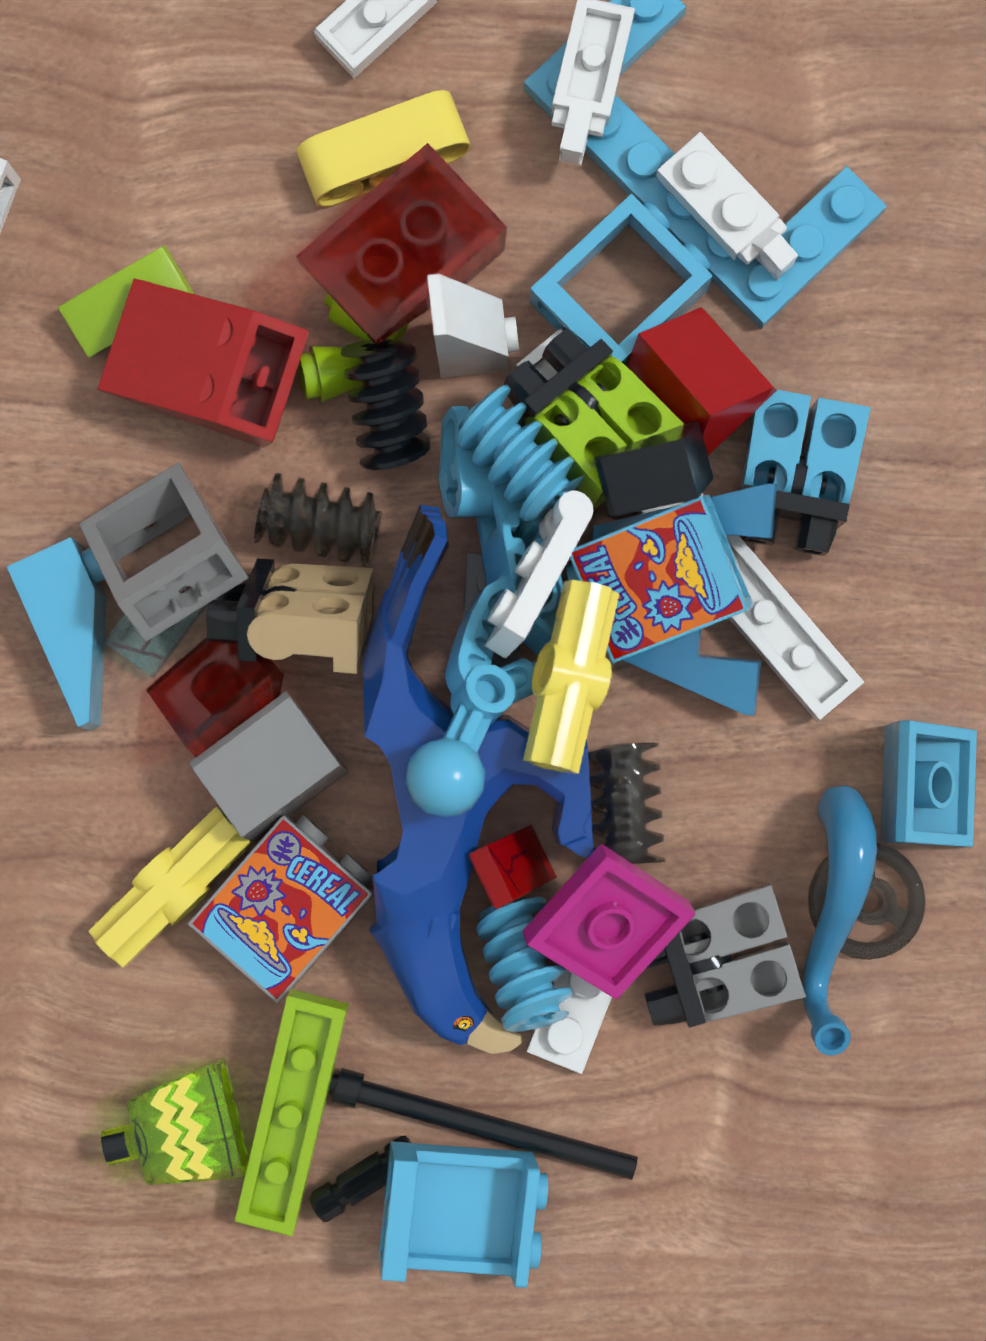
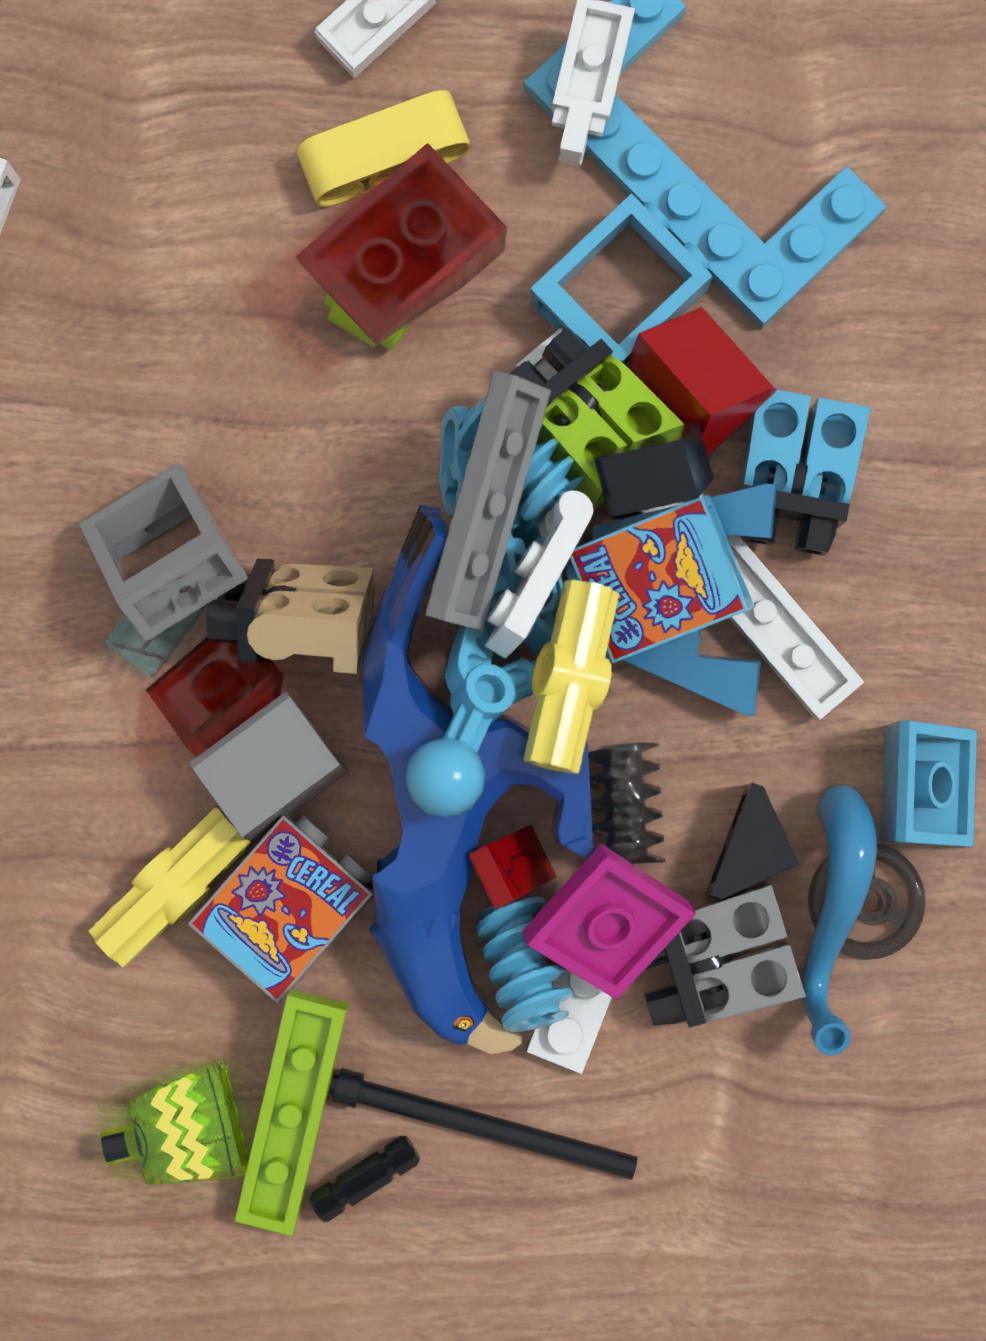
medium azure slope [7,537,107,731] -> none
lime slope [58,245,194,358] -> none
red slope [97,278,309,448] -> none
clear smoke piece [254,472,382,567] -> none
lime cone [297,346,363,403] -> none
black piece [341,339,431,470] -> none
medium azure panel [378,1141,548,1288] -> none
white slope [427,274,519,378] -> none
white hinge [656,132,798,280] -> none
none -> light grey plate [425,371,551,631]
none -> black slope [705,783,799,899]

